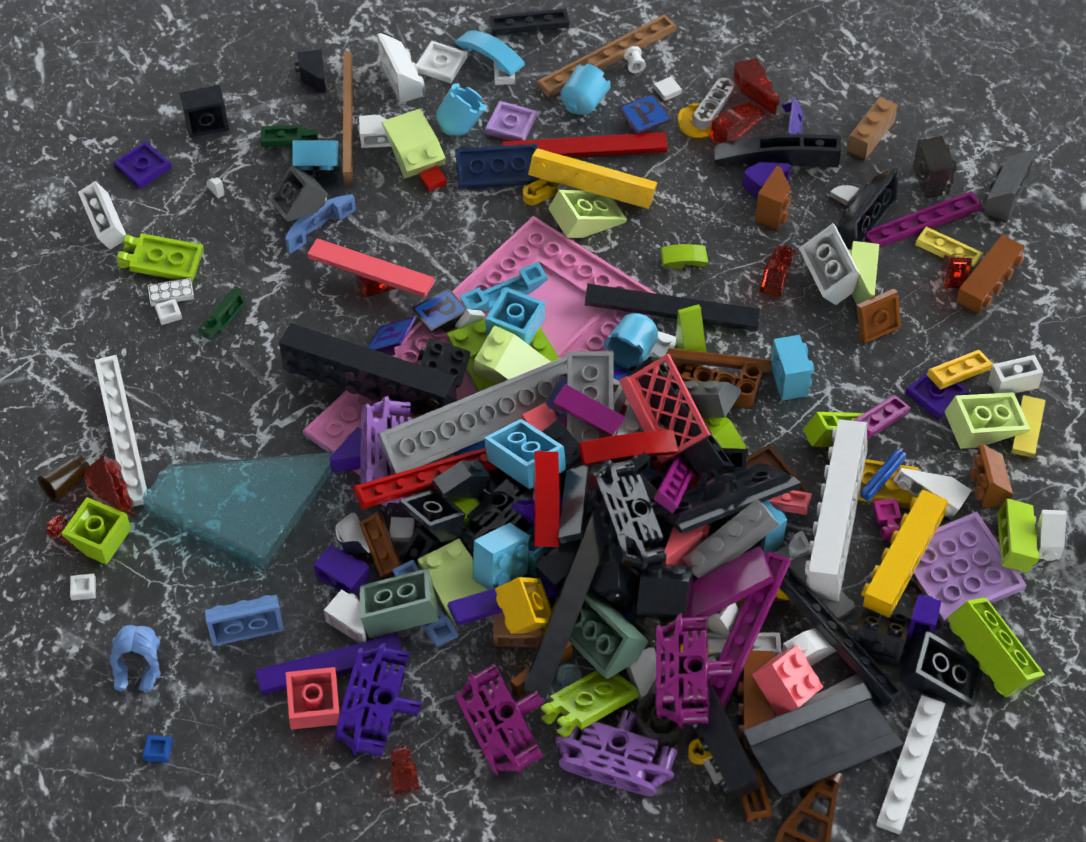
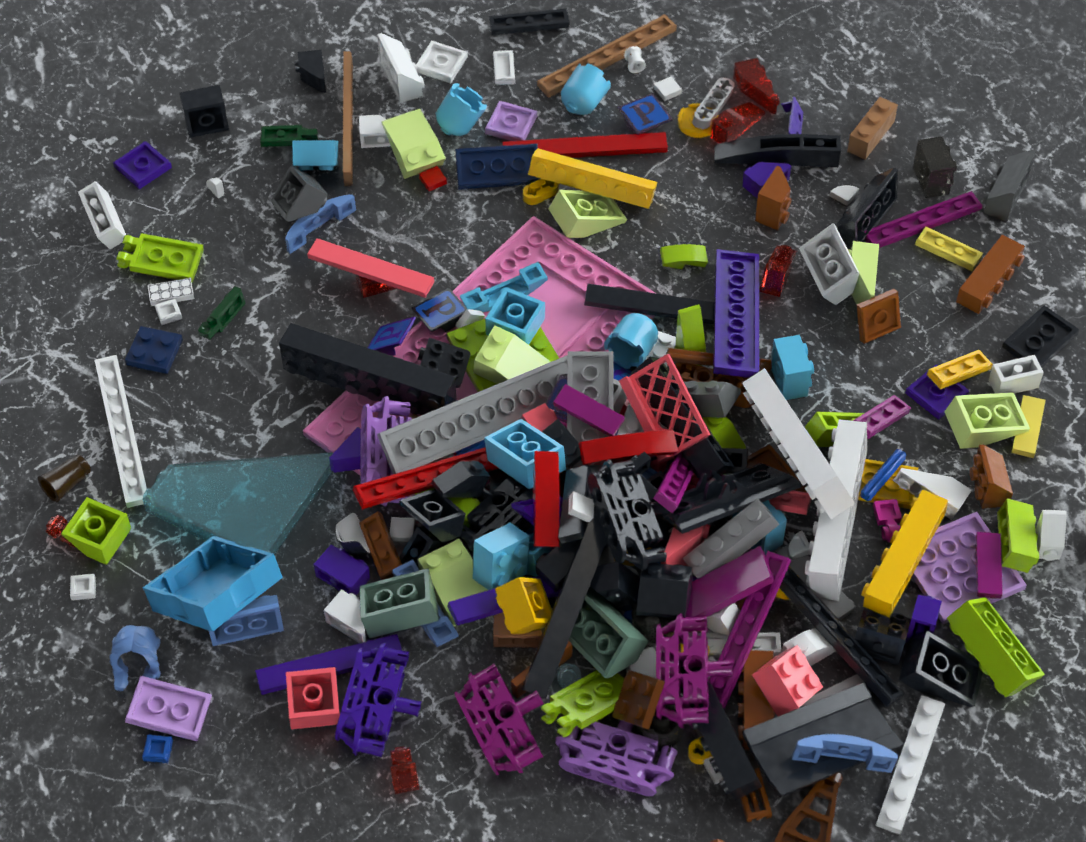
clear red slope [83,455,136,517] -> none
medium azure slope [454,30,525,75] -> none
clear red slope [942,254,972,288] -> none
none -> dark blue plate [125,326,183,374]
none -> lavender tile [125,676,212,742]
none -> dark azure tile [143,536,283,632]
none -> white tile [568,491,594,522]
none -> reddish brown plate [612,670,665,730]
none -> dark purple plate [713,249,759,378]
none -> white brick [742,368,855,519]
none -> medium blue slope [792,734,898,773]
none -> magenta tile [976,532,1003,599]
none -> black plate [1002,305,1079,368]

